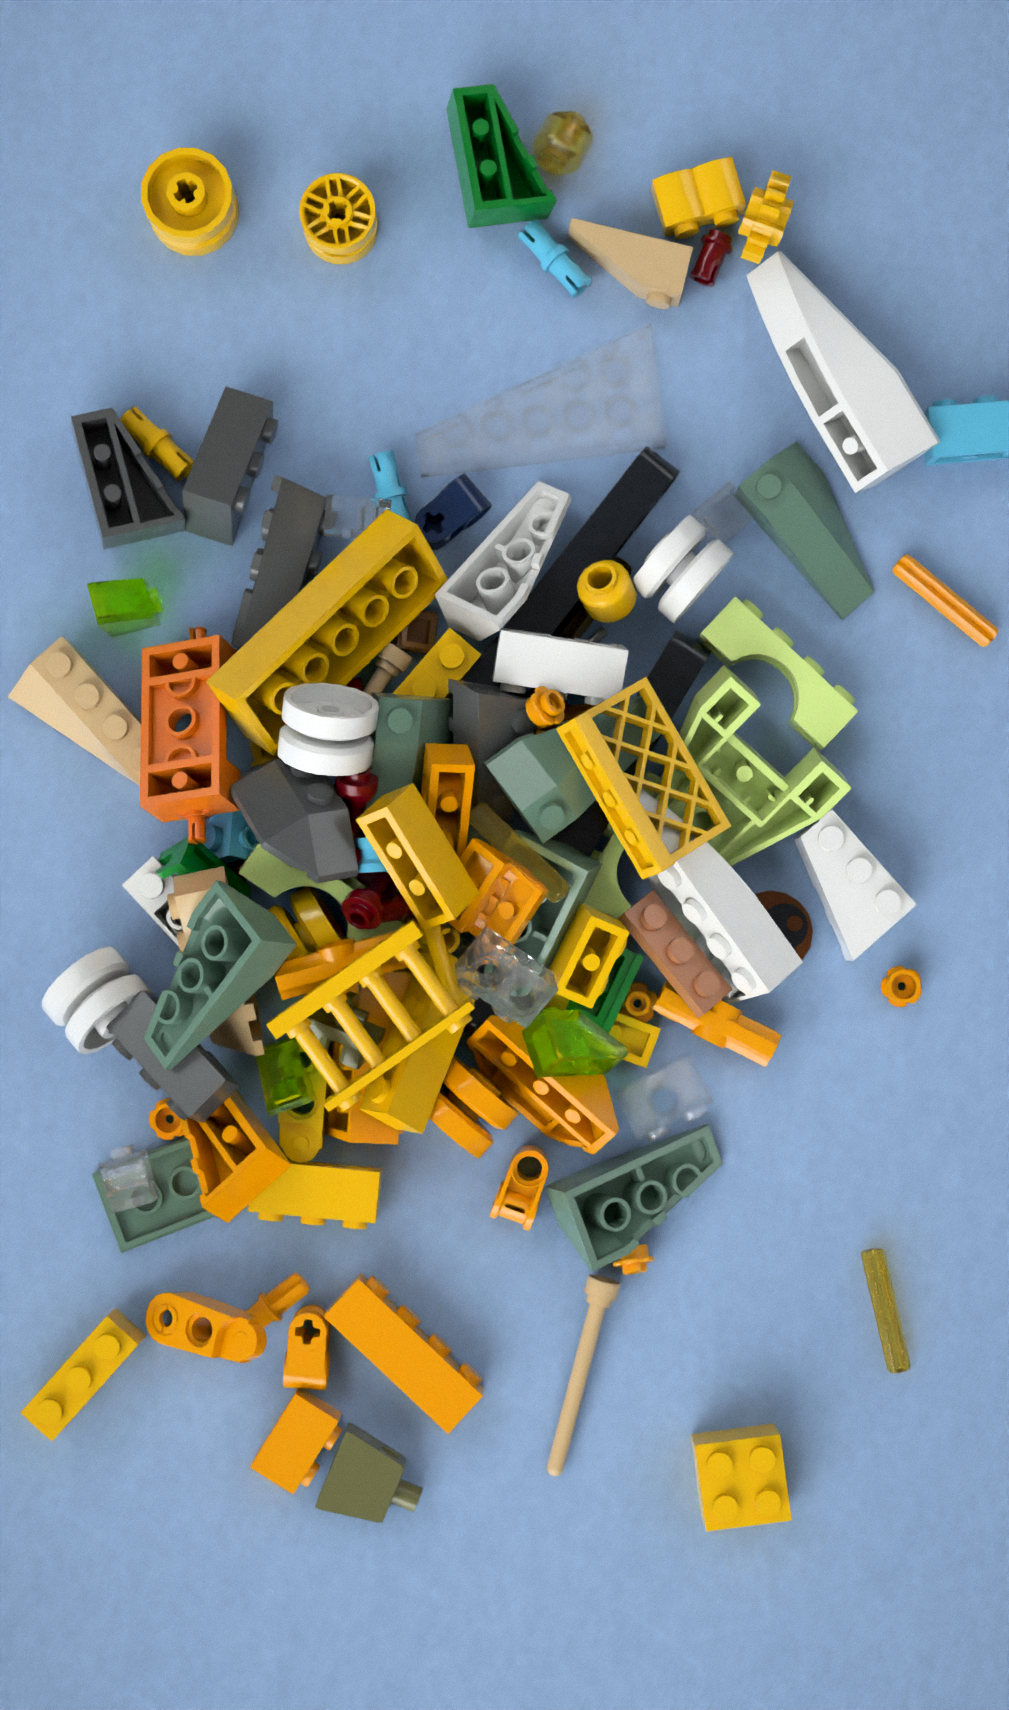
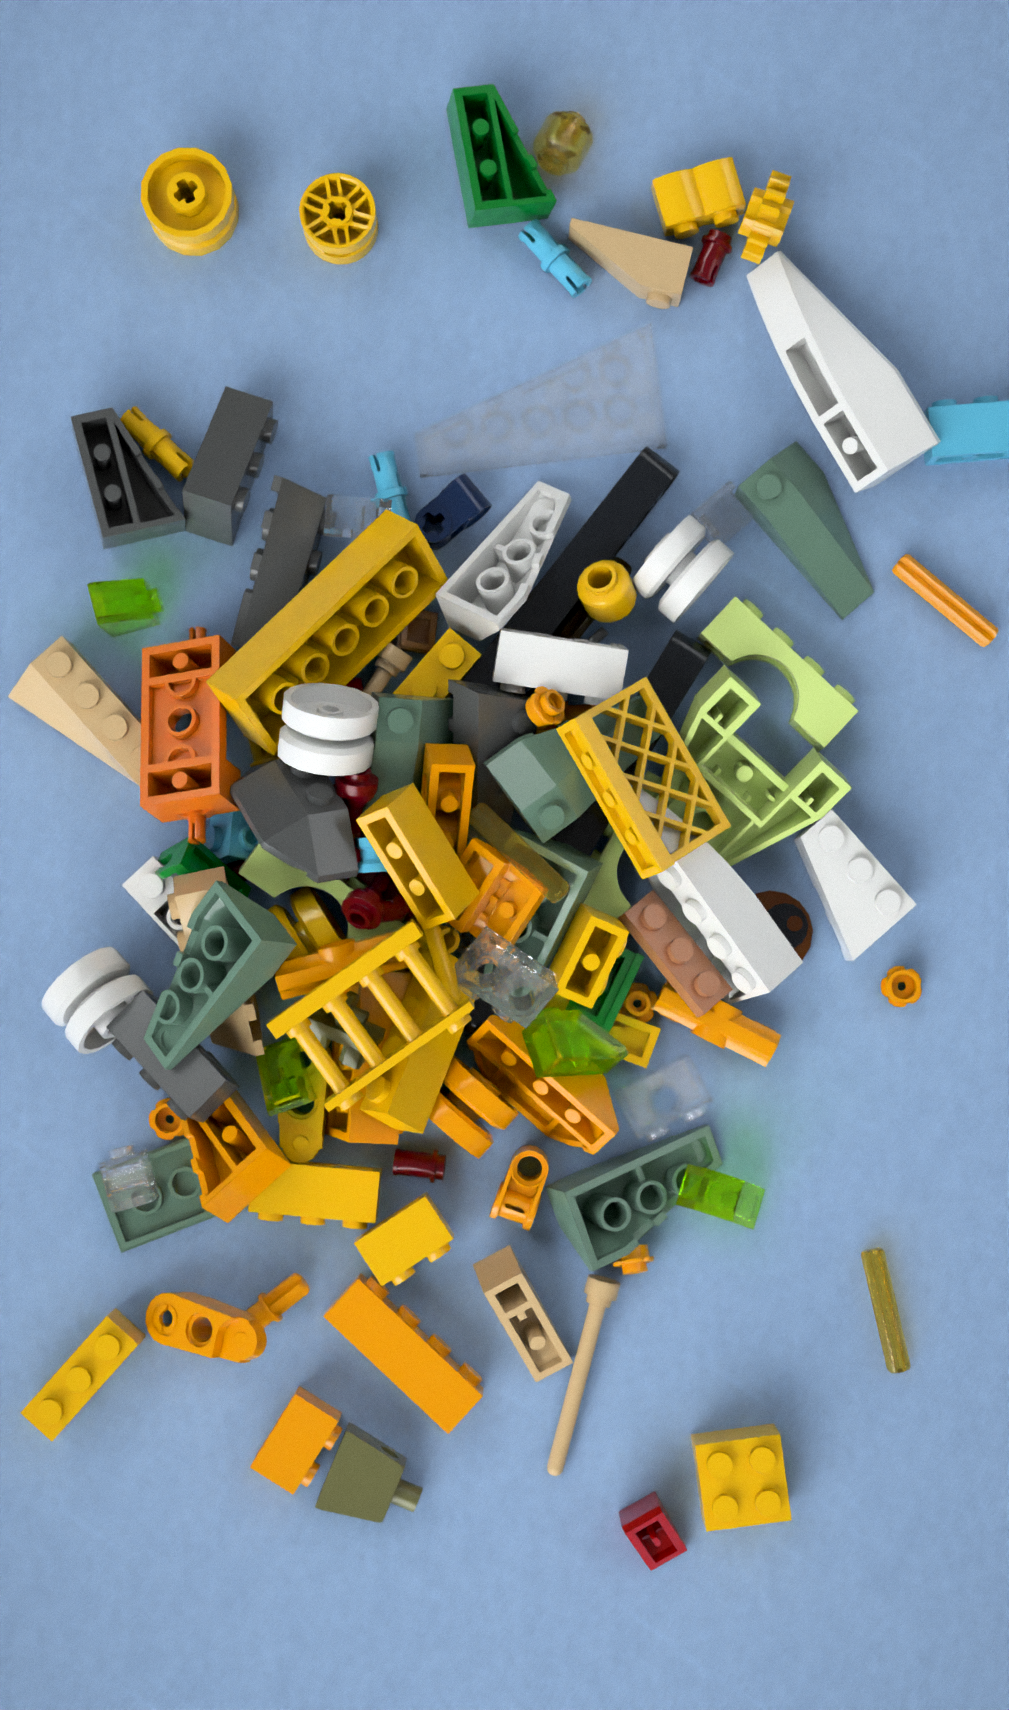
light orange piece [283,1304,330,1391] -> none
none -> yellow brick [354,1192,454,1286]
none -> dark red pin [393,1148,446,1183]
none -> tan slope [473,1245,573,1382]
none -> red slope [619,1491,687,1571]
none -> clear neon green slope [676,1164,765,1230]

